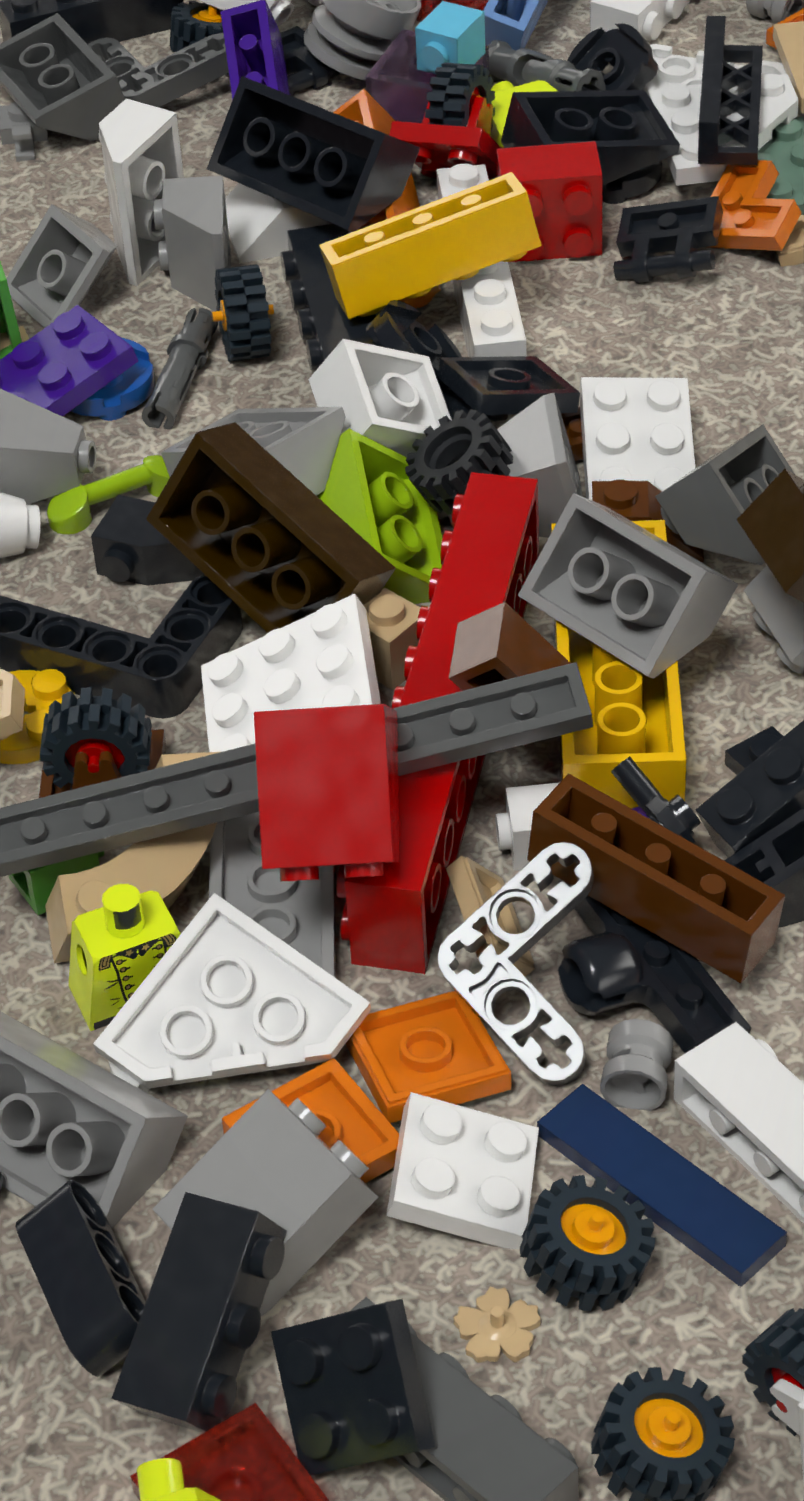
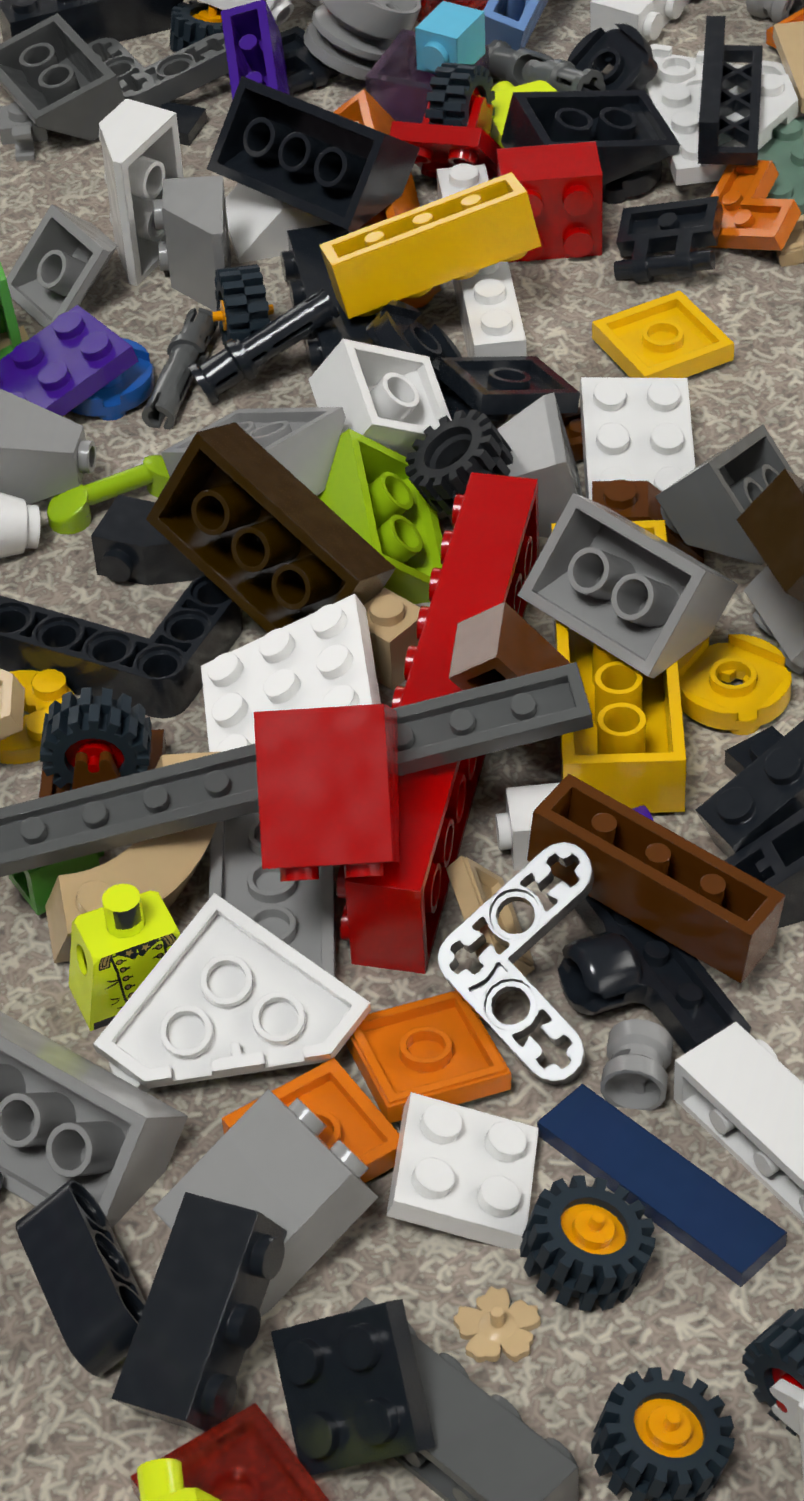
black piece [611,756,701,843] -> none
none -> black tile [160,102,207,146]
none -> black pin [188,287,340,405]
none -> yellow plate [592,290,734,378]
none -> yellow plate [678,634,792,735]

